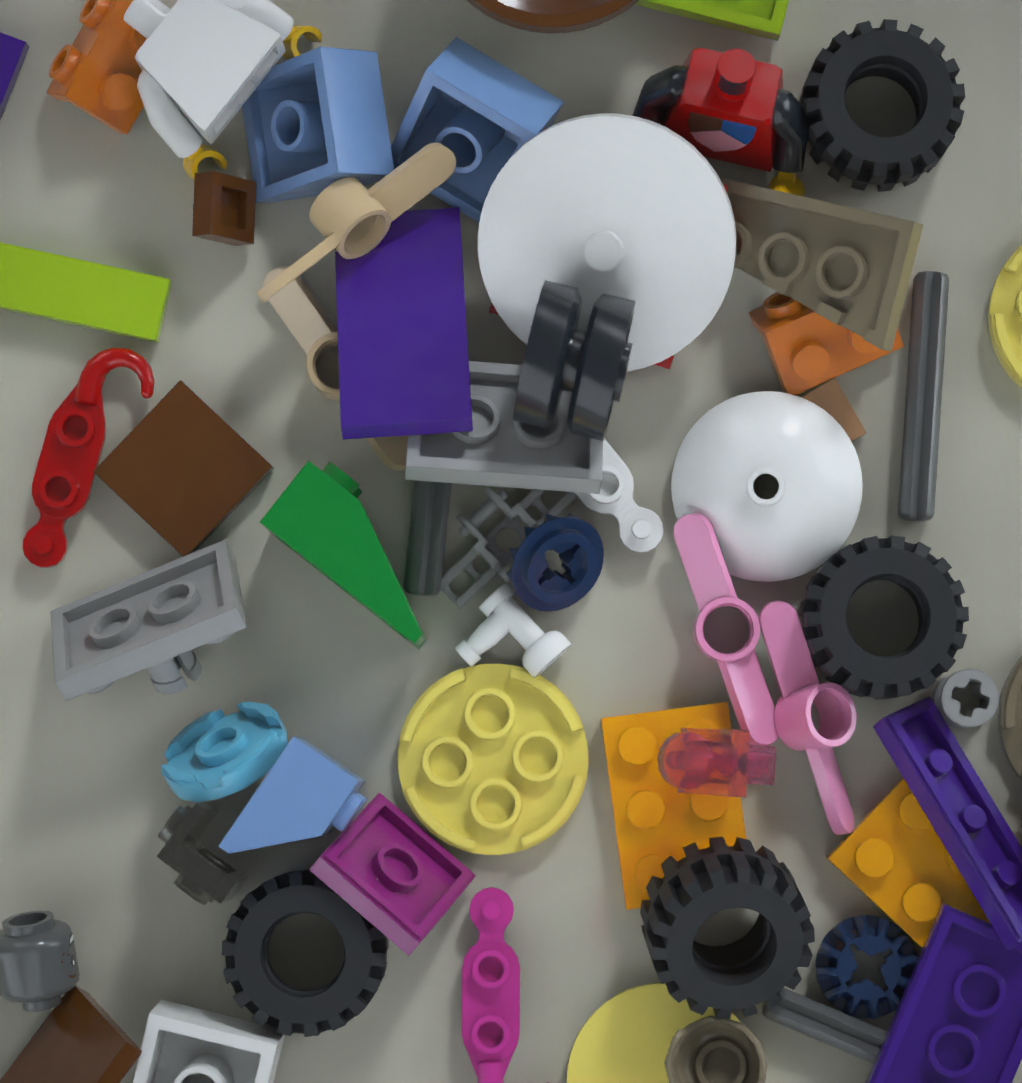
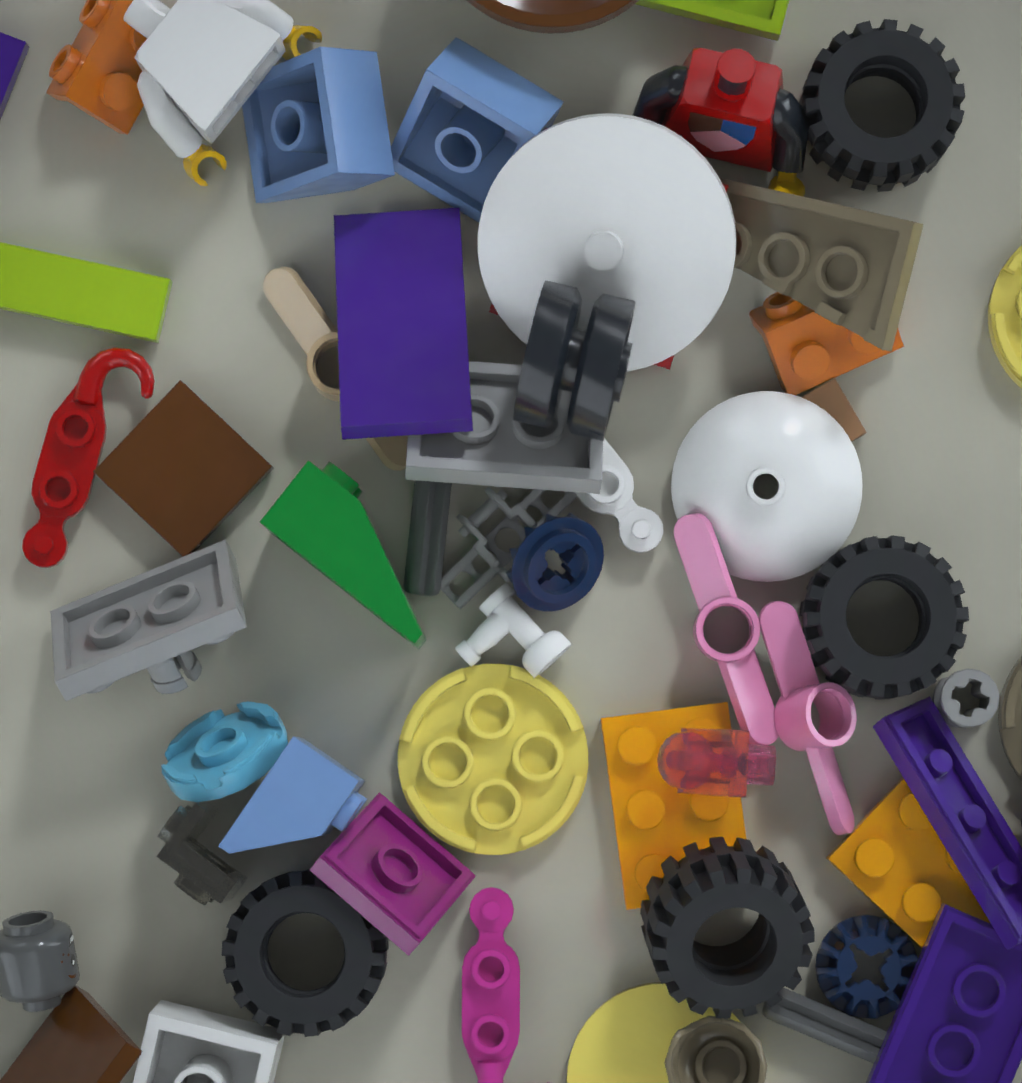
reddish brown plate [192,171,256,246] -> none
tan piece [256,142,456,303] -> none
dark grey axle [898,271,949,522] -> none

